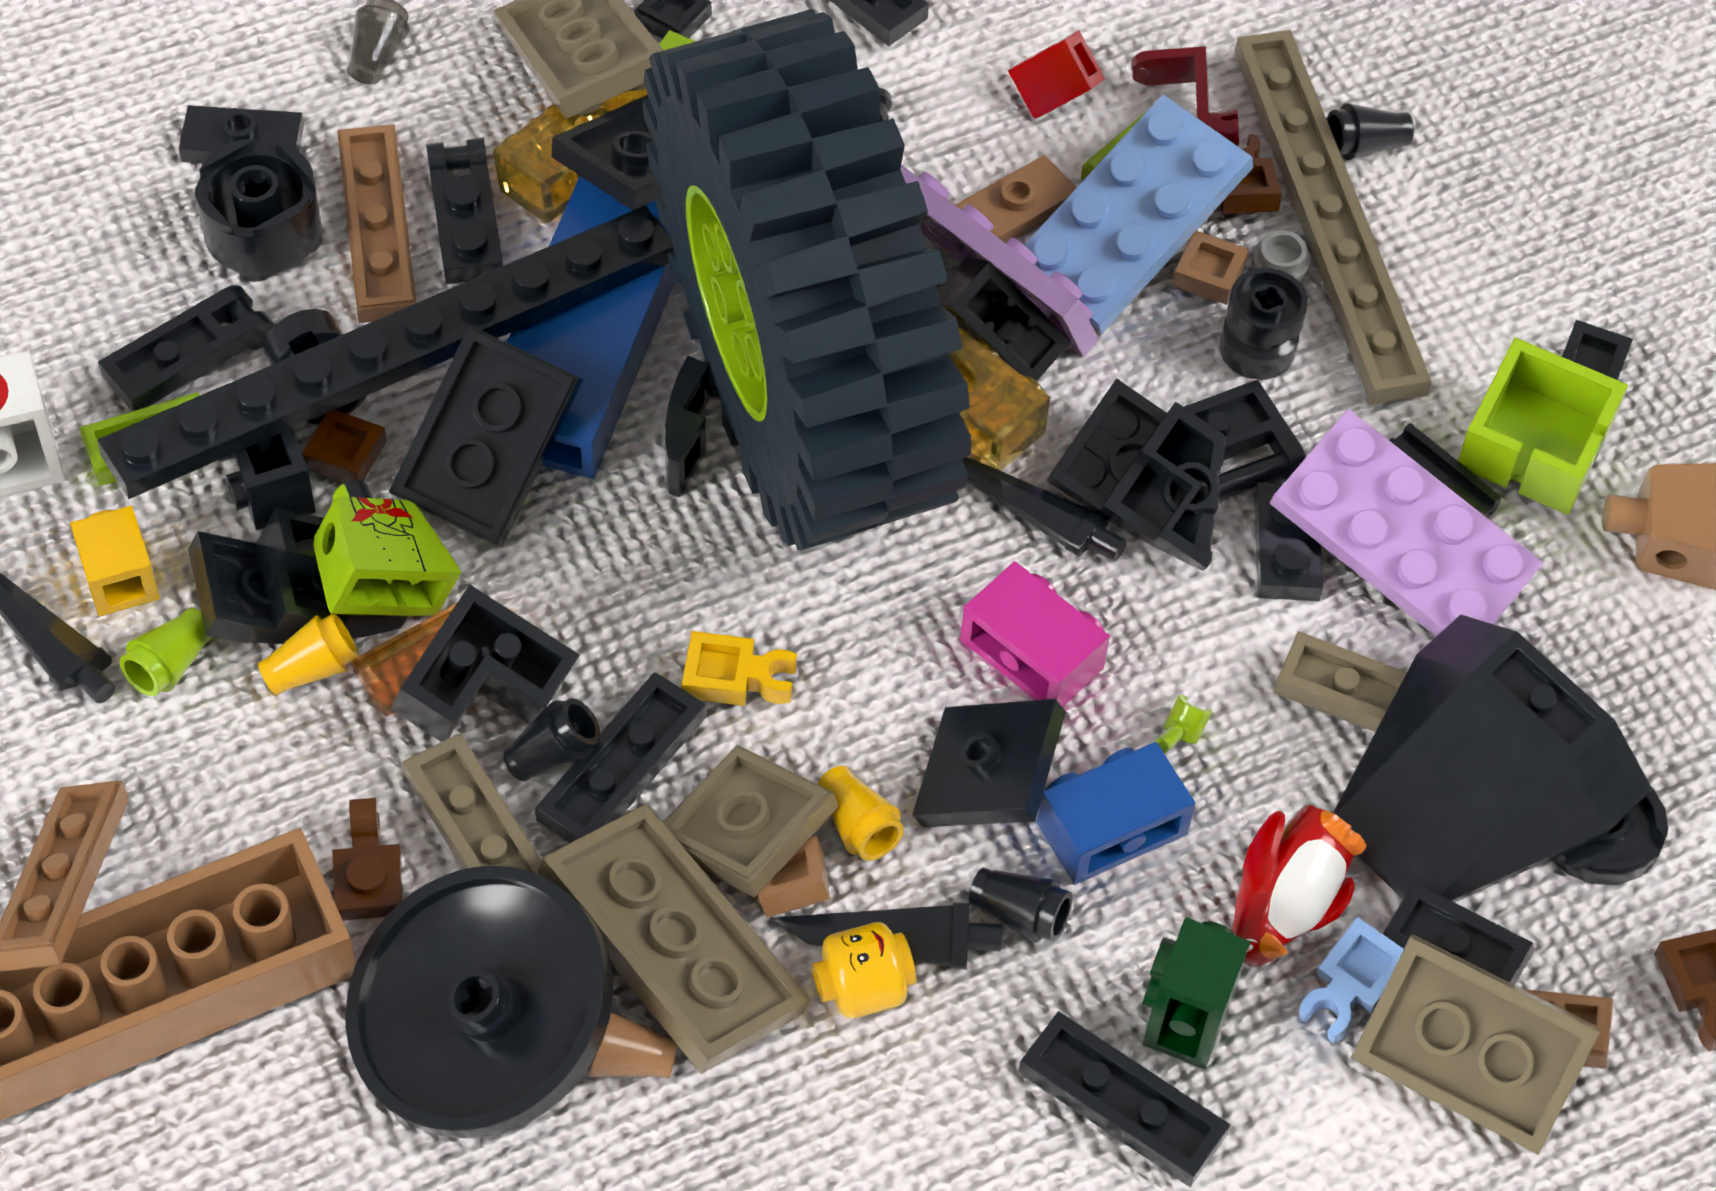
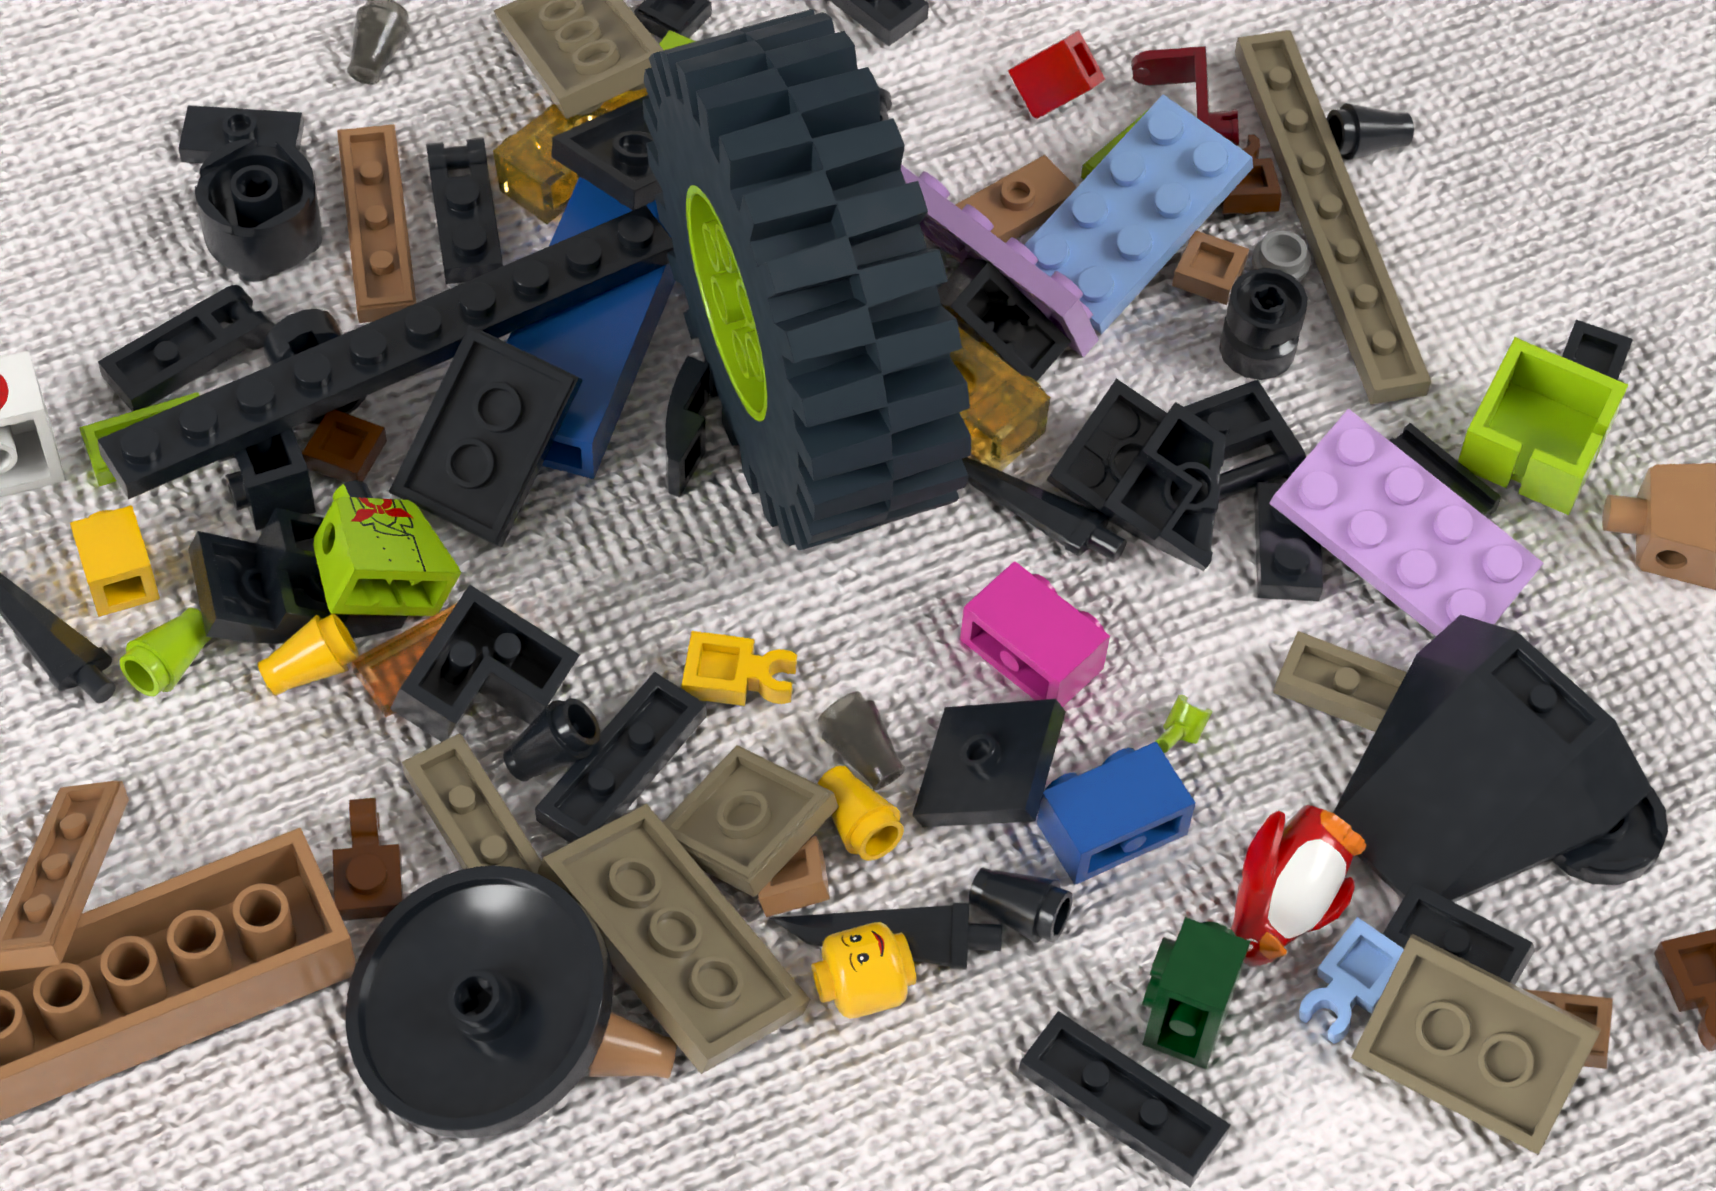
none -> clear smoke cone [818,691,906,791]

